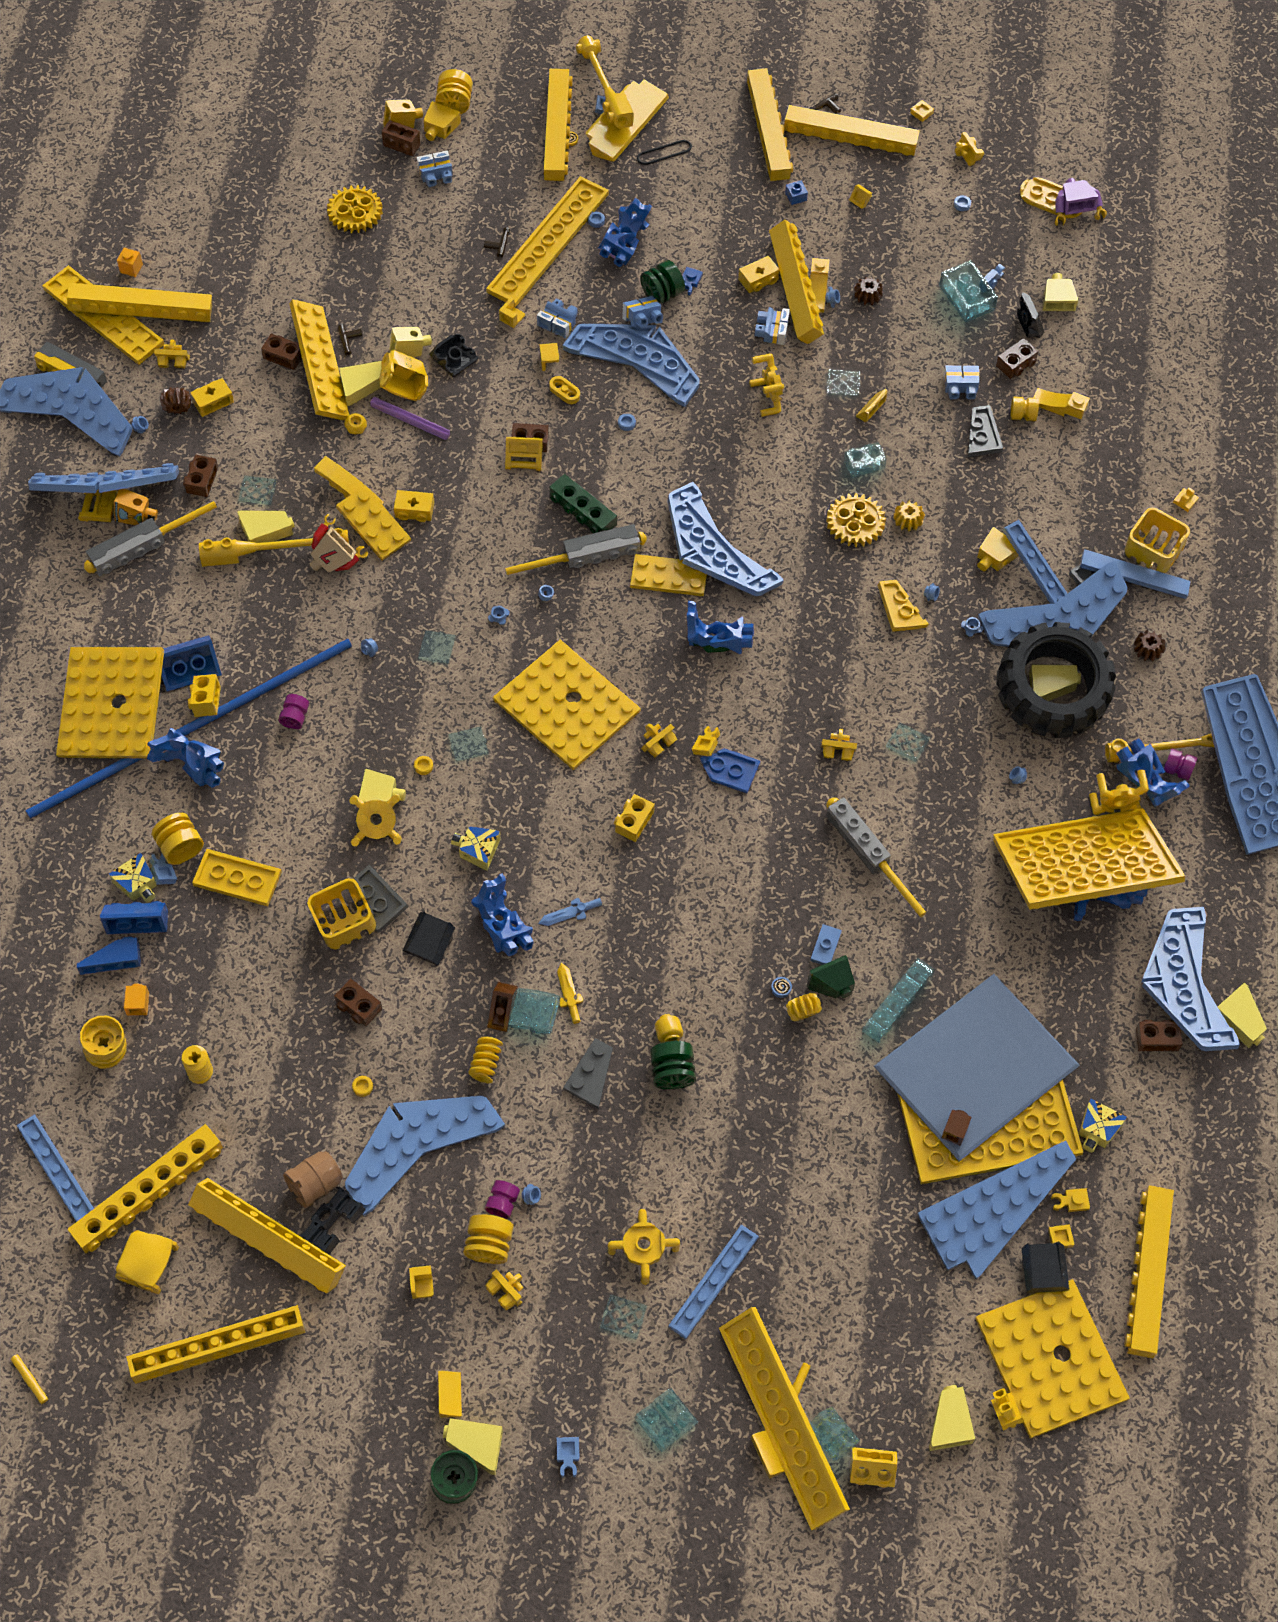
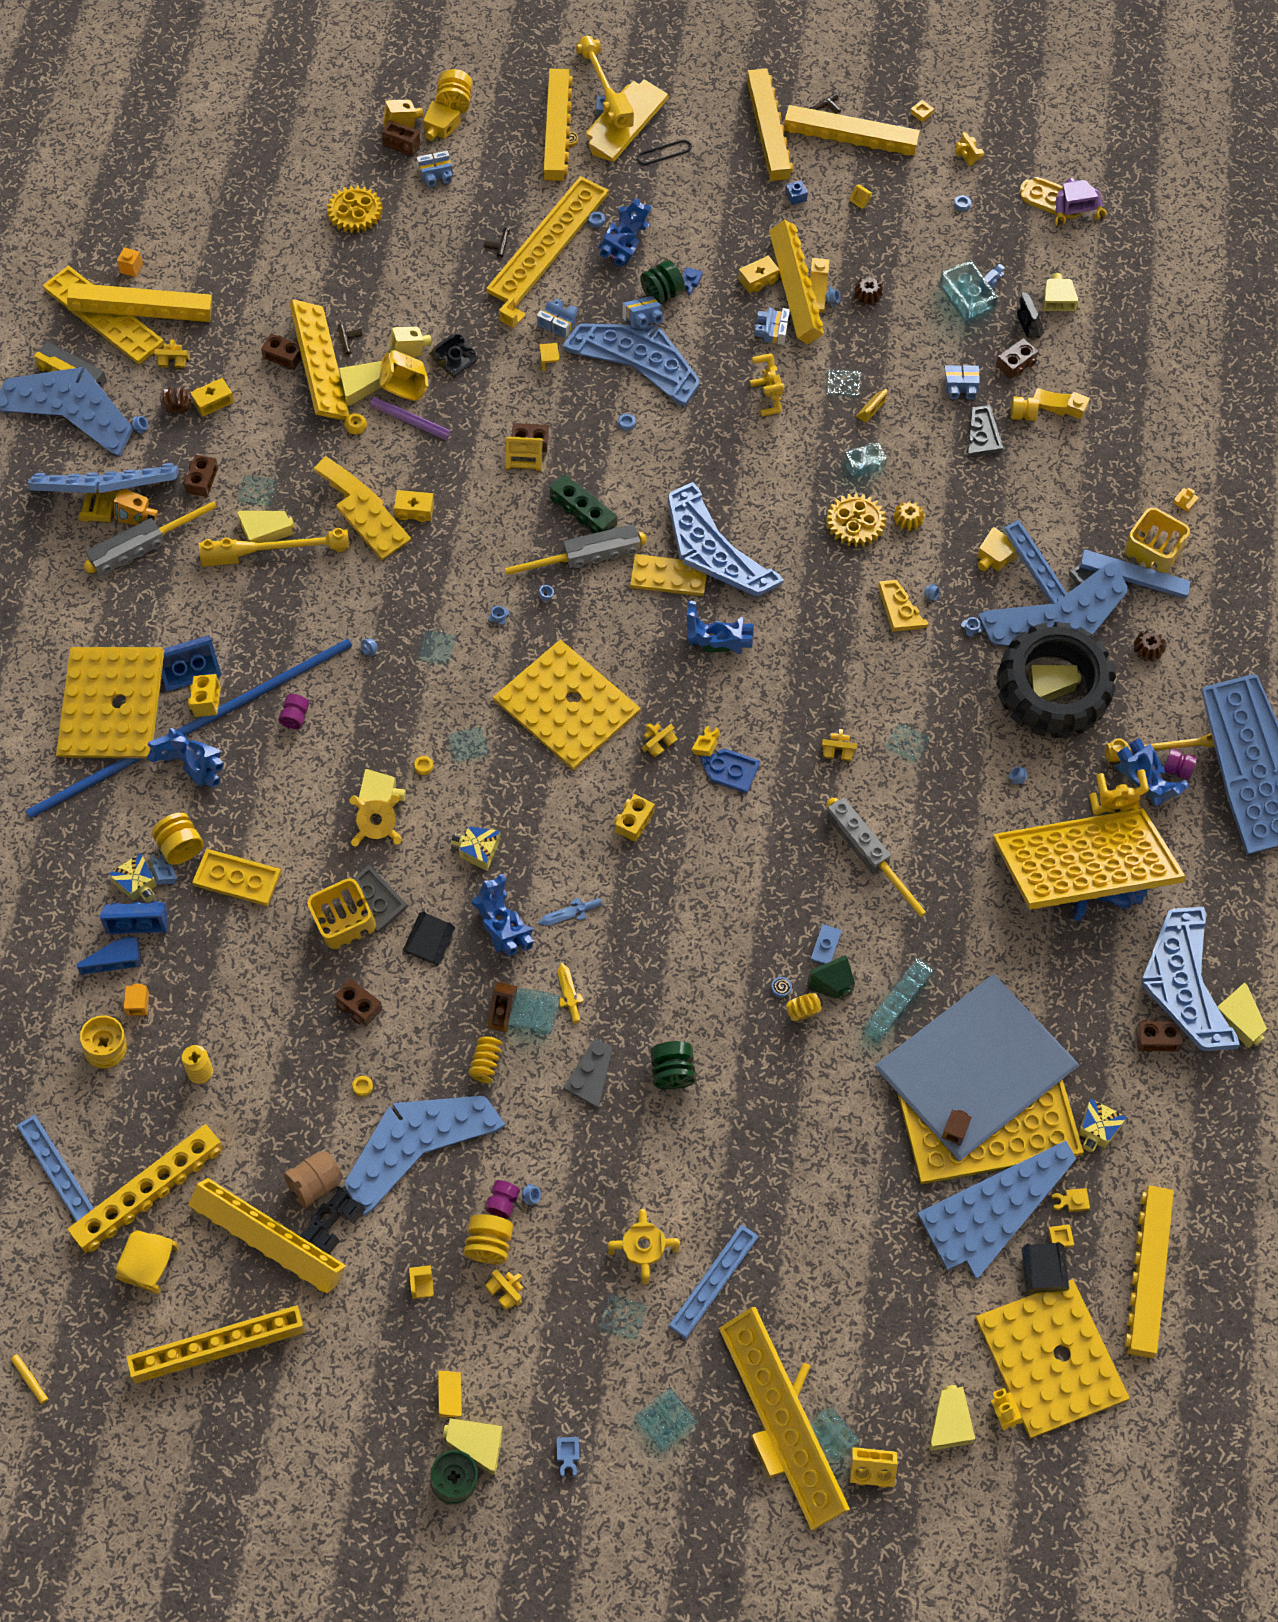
tan torso [310,514,368,572] -> none
yellow plate [549,376,580,404] -> none
yellow head [655,1014,683,1043] -> none

